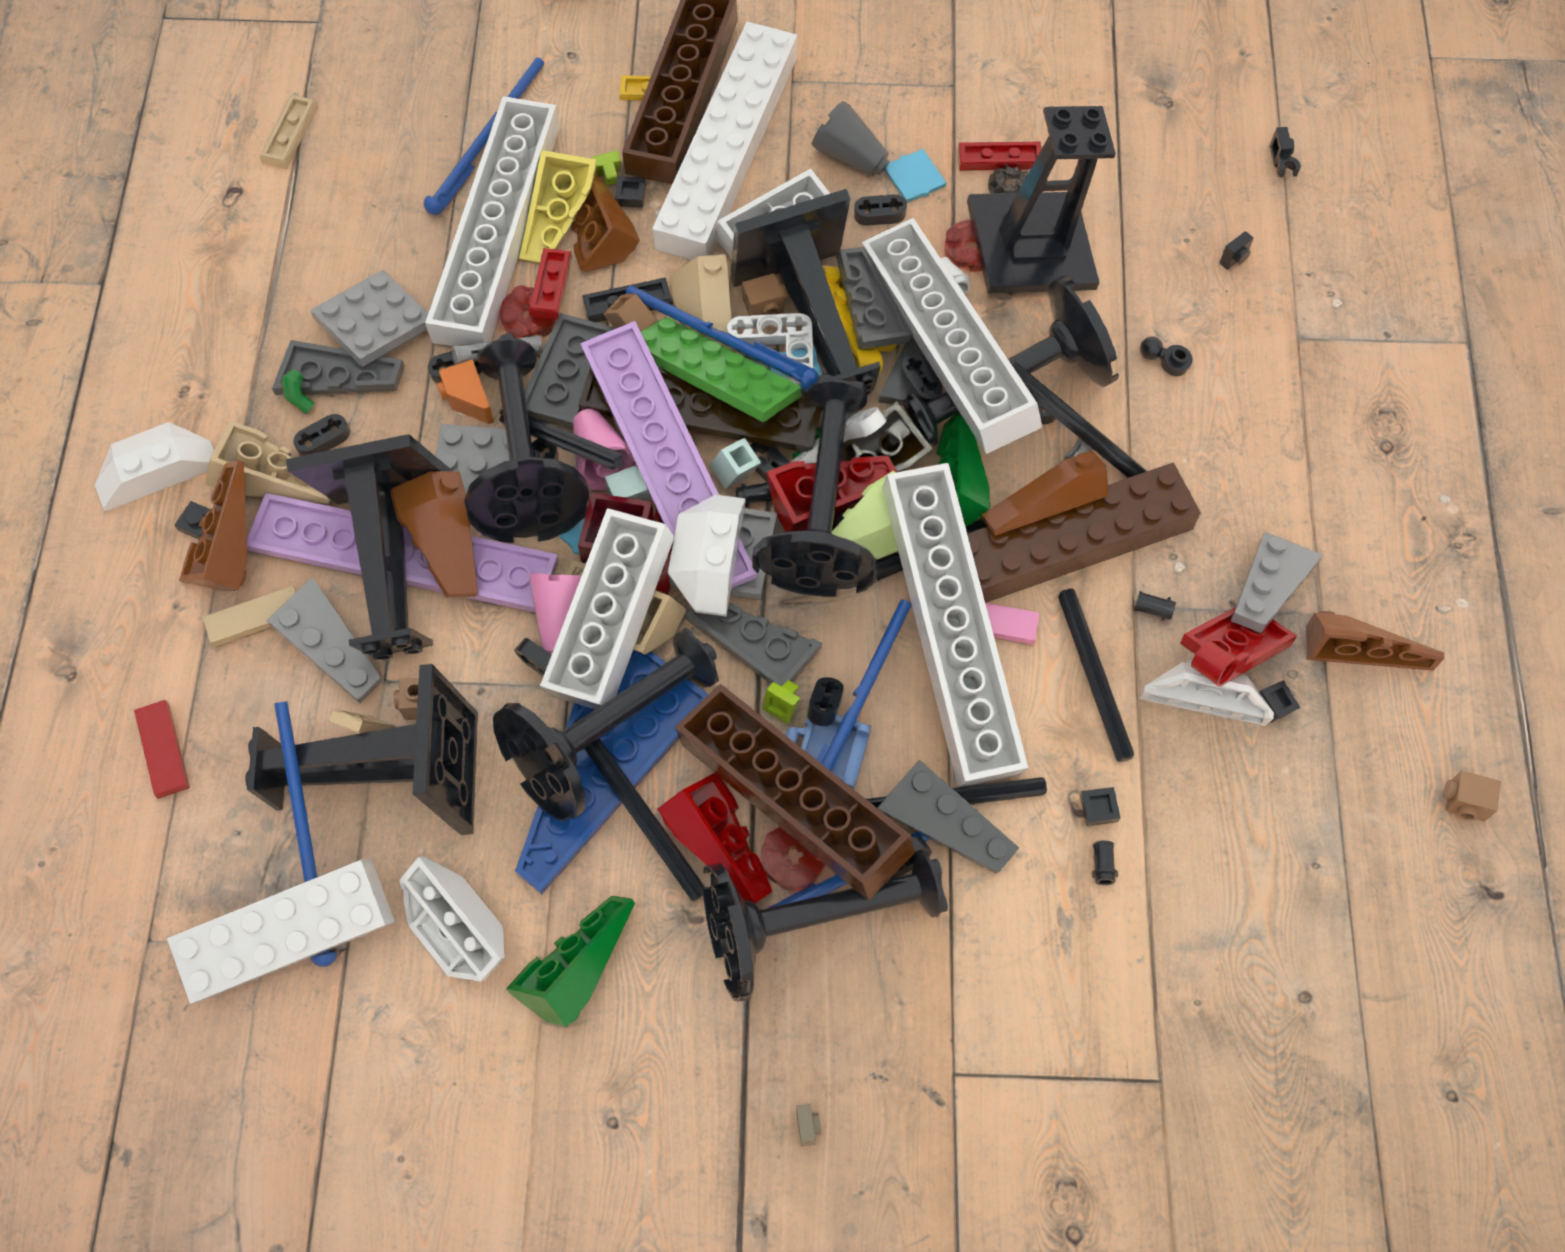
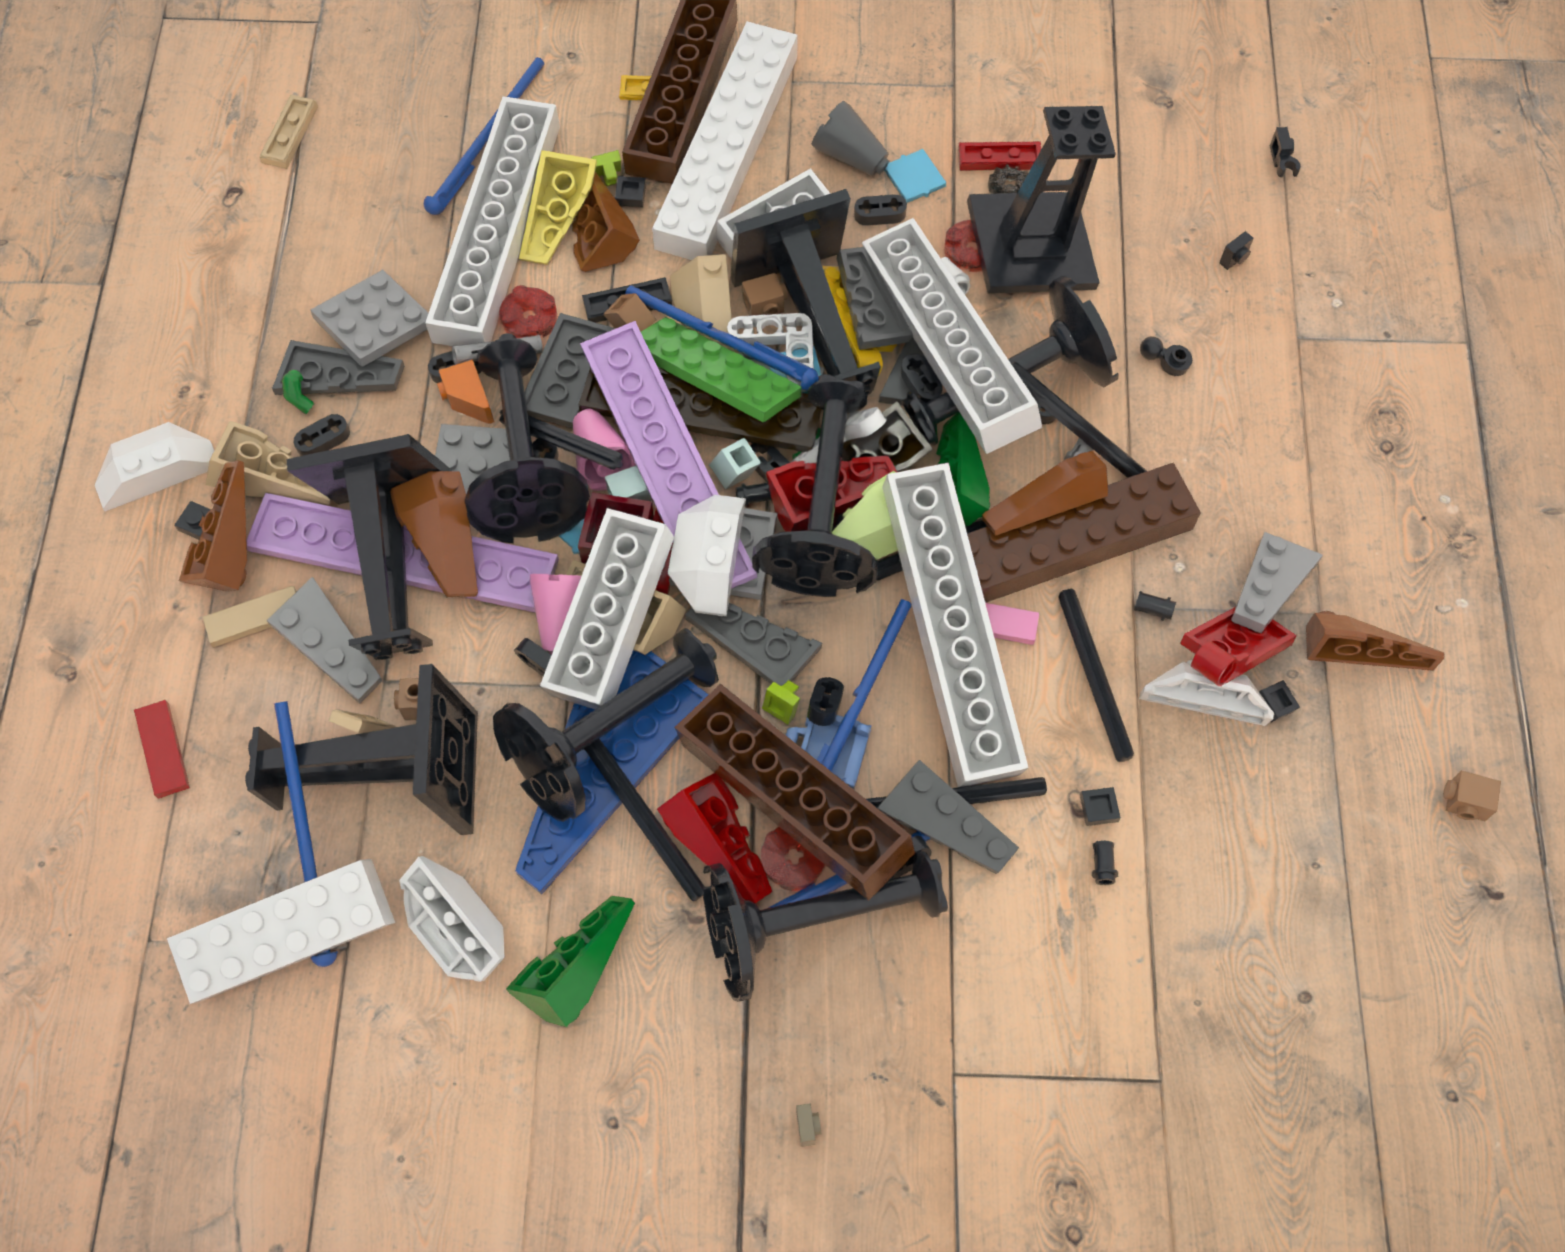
red tile [529,248,572,320] -> none

